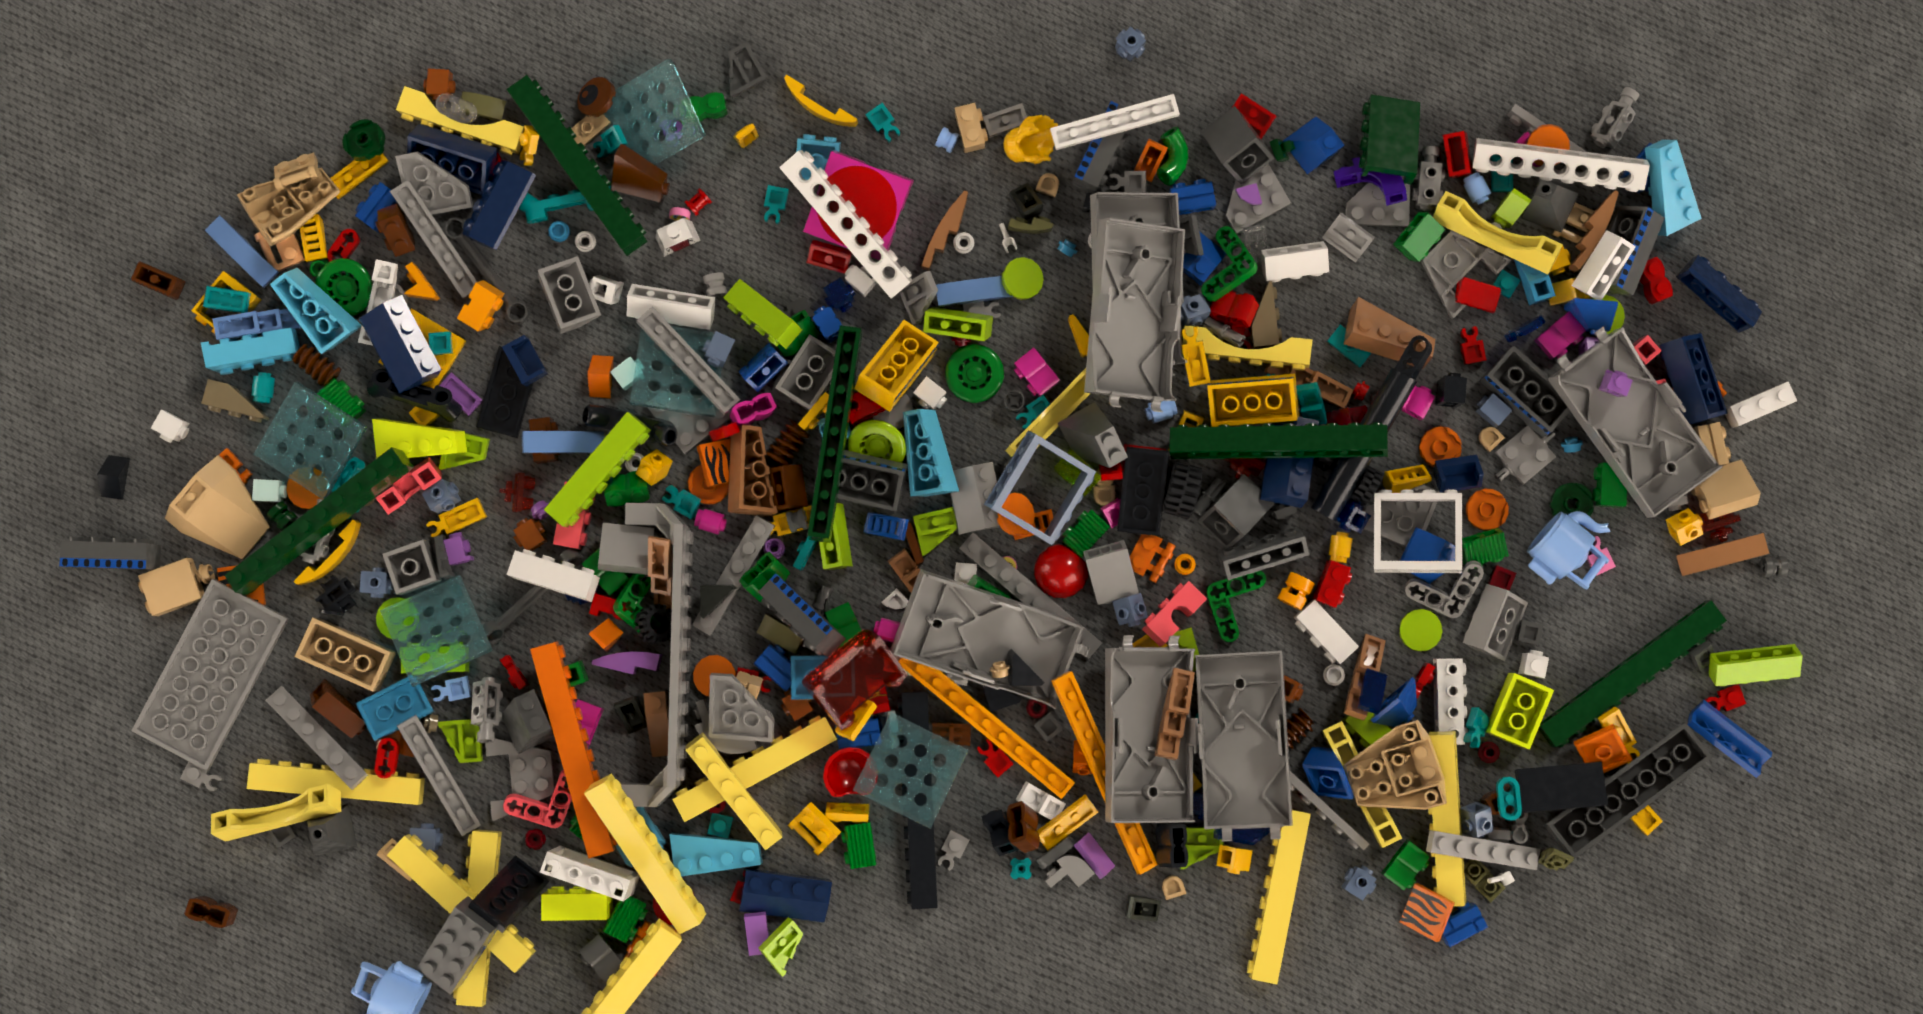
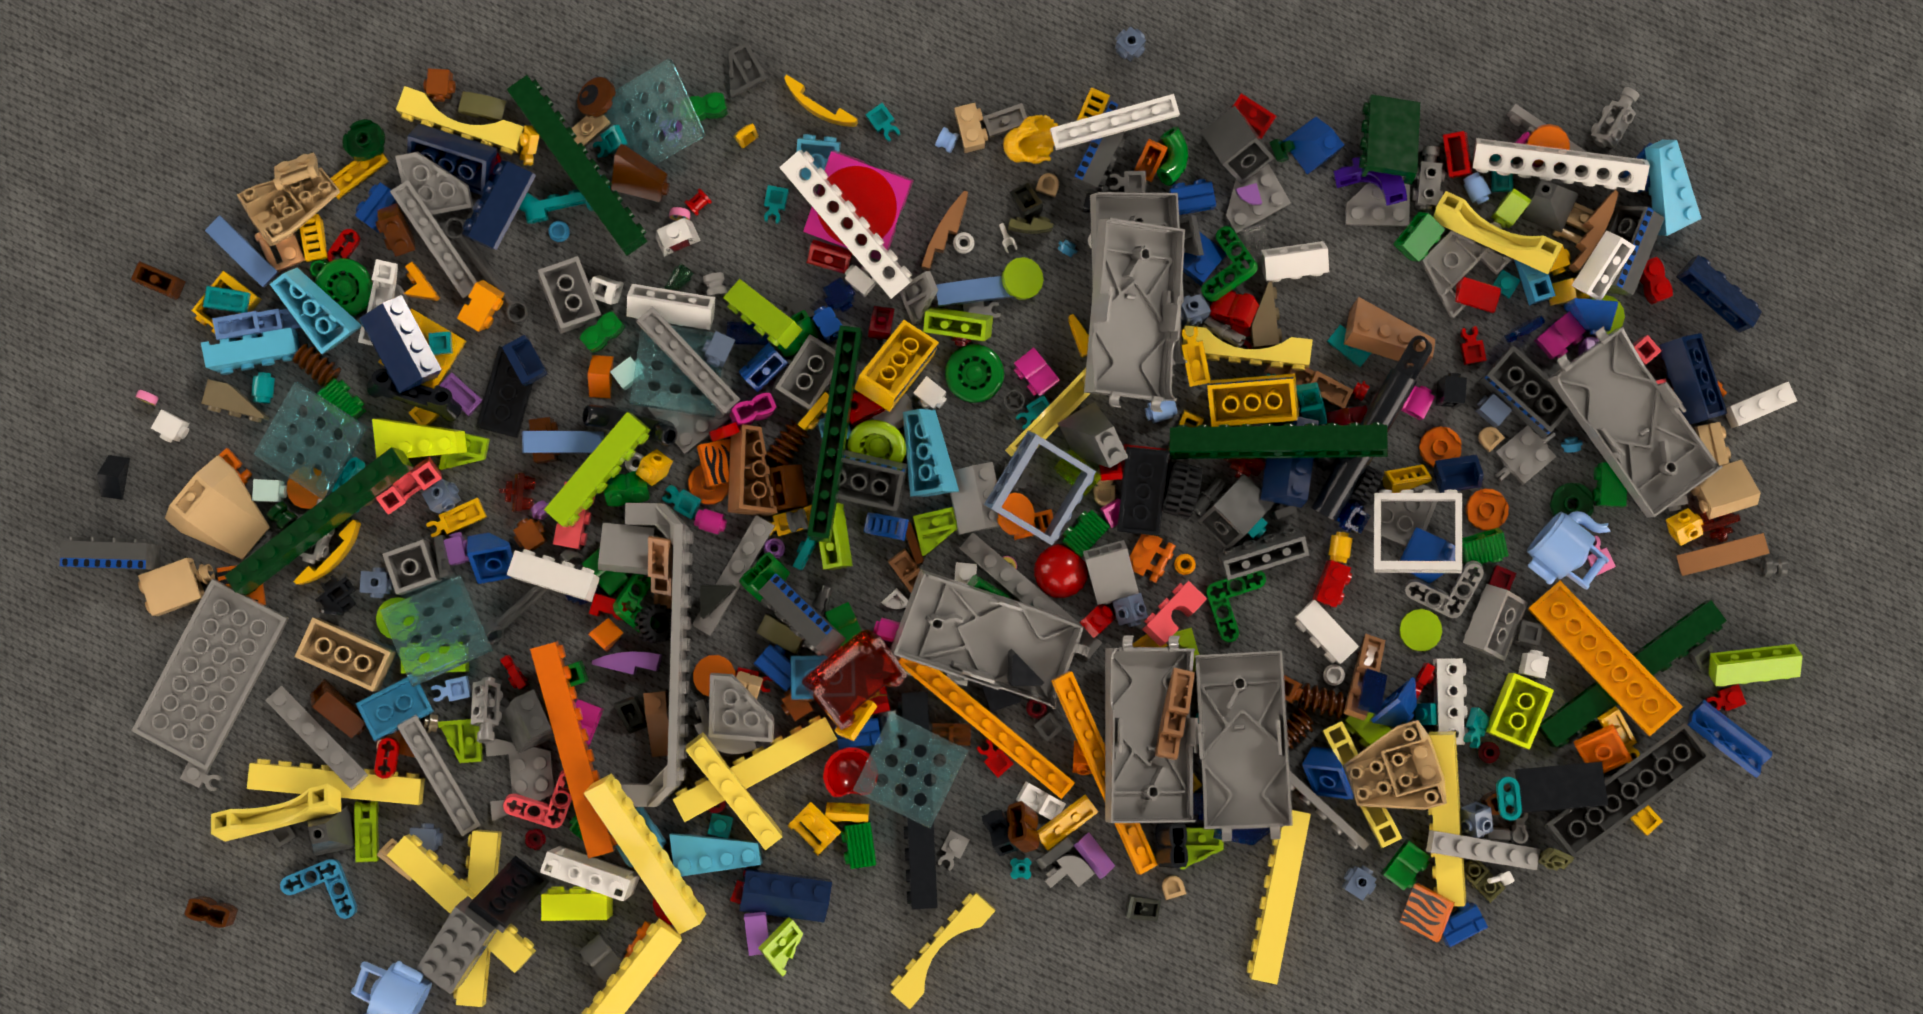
clear plate [436,93,477,123] -> none
white plate [575,231,596,252] -> none
green brick [603,896,649,944] -> none
tan plate [989,661,1010,678] -> none
yellow brick [1216,844,1253,874] -> none
light orange wheel [1277,572,1315,611] -> none
light grey plate [1322,213,1375,263] -> none
medium lavender brick [1599,369,1633,397] -> none
none -> bright pink tile [135,390,158,406]
none -> dark azure beam [280,859,357,919]
none -> lime plate [354,801,379,862]
none -> blue slope [467,533,513,584]
none -> green brick [580,312,625,353]
none -> clear green cone [664,263,694,291]
none -> plate [726,322,769,345]
none -> dark red slope [868,306,895,340]
none -> light yellow arch [890,892,995,1009]
none -> yellow slope [1077,88,1110,121]
none -> red plate [1080,604,1116,638]
none -> teal plate [1246,518,1268,539]
none -> reddish brown piece [1298,683,1346,719]
none -> teal plate [1415,703,1438,725]
none -> light orange plate [1528,580,1683,737]

